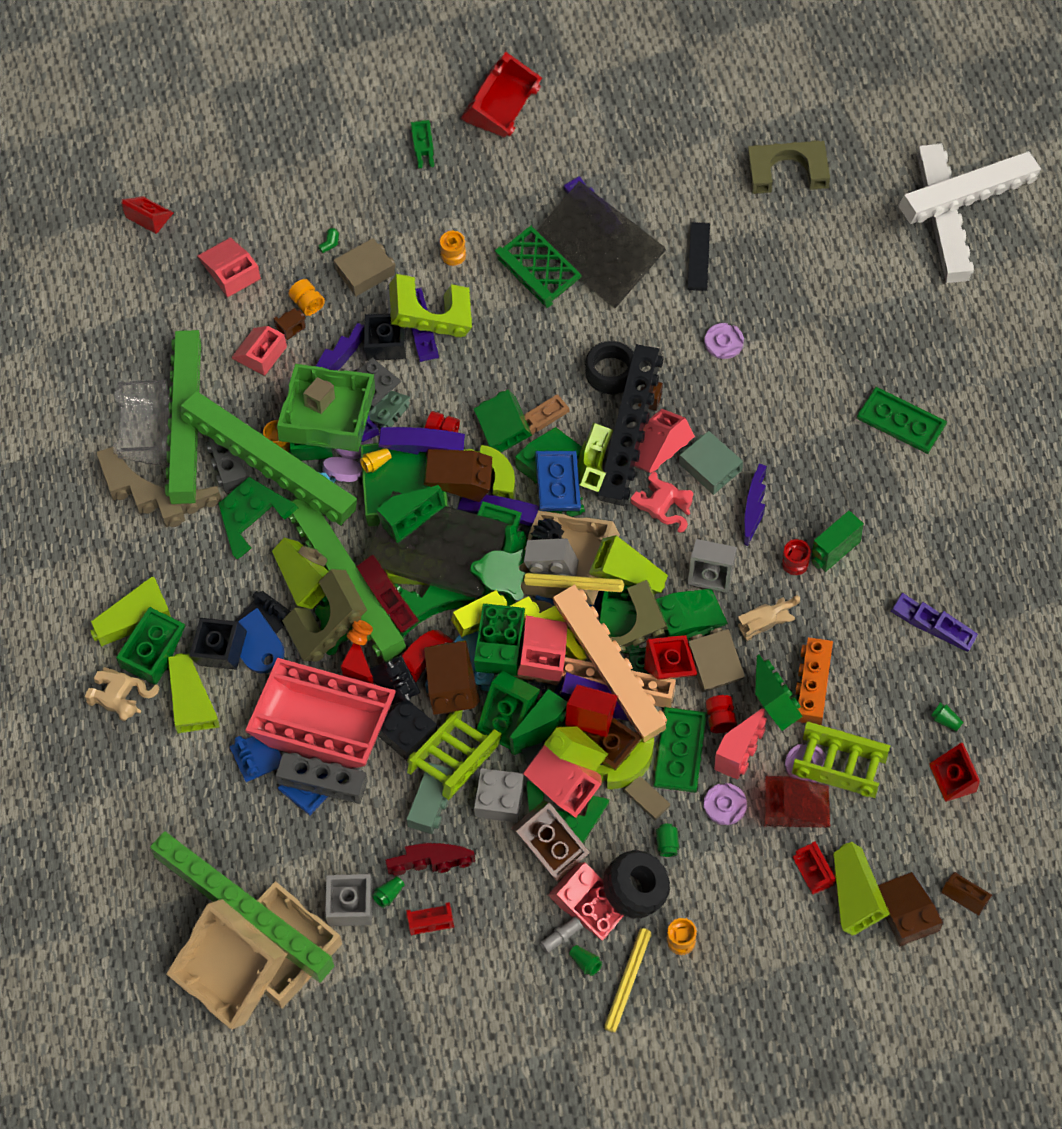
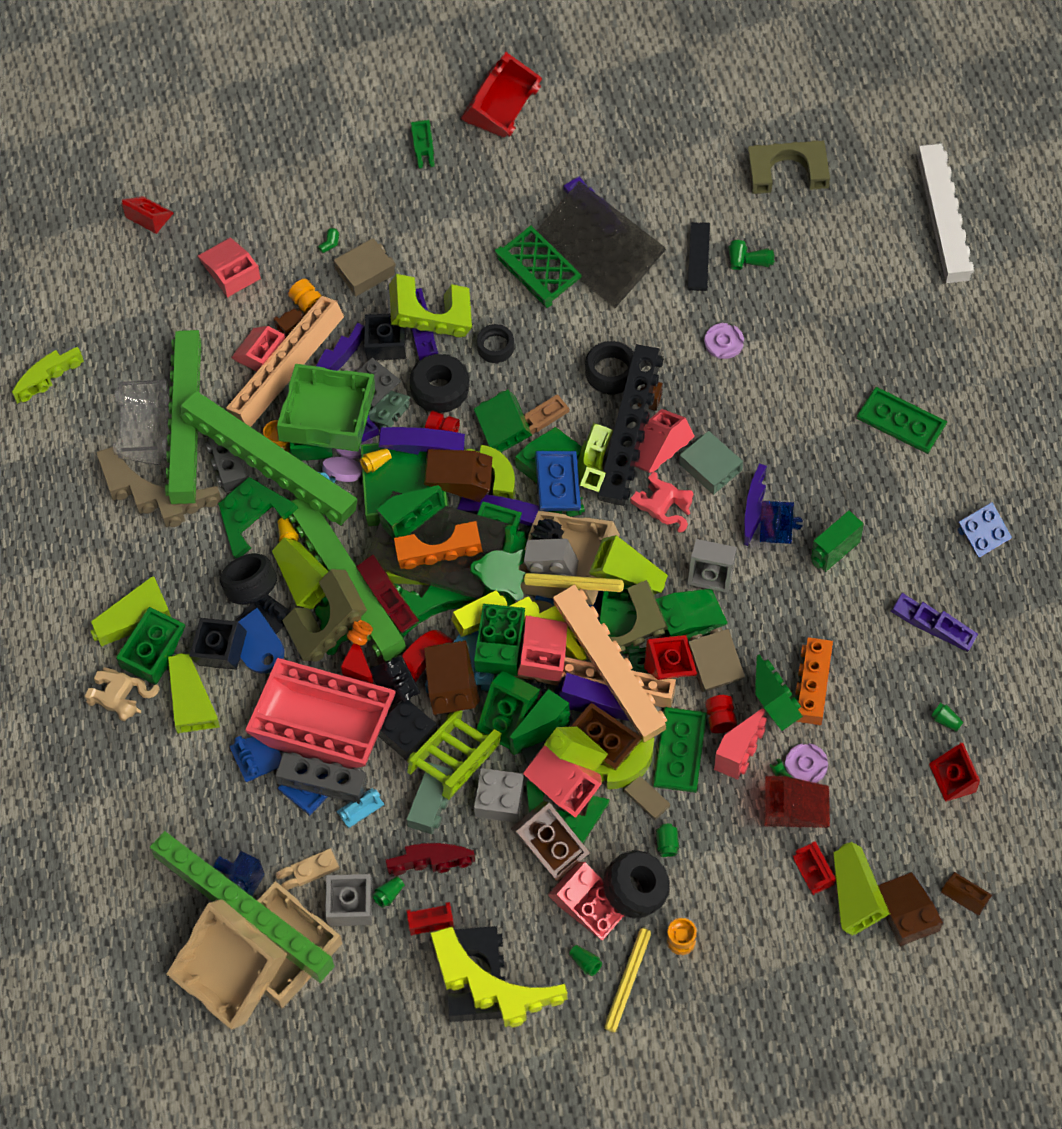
dark tan tile [298,546,327,566] -> none
dark tan brick [303,377,335,414] -> none
light orange wheel [440,230,466,266] -> none
light grey pin [540,917,583,954] -> none
red slope [565,684,618,737] -> none
lavender tile [704,783,747,825] -> none
tan animal [738,595,800,642] -> none
red wheel [782,539,811,576] -> none
lime fence [792,721,891,798] -> none
white brick [898,151,1041,224] -> none
none -> lime slope [12,347,84,404]
none -> clear blue brick [213,851,265,896]
none -> black tyre [220,553,277,605]
none -> light nougat brick [226,296,344,427]
none -> tan hinge [275,848,340,890]
none -> yellow cone [277,518,299,542]
none -> medium azure hinge [337,788,384,828]
none -> orange arch [394,521,483,569]
none -> black tyre [409,354,470,413]
none -> neon yellow arch [431,927,567,1028]
none -> black arch [448,926,506,1022]
none -> black tyre [477,324,515,363]
none -> green cone [728,240,748,270]
none -> green cone [746,248,775,267]
none -> clear blue brick [760,501,803,544]
none -> green hand [770,759,794,783]
none -> hinge [958,502,1012,557]

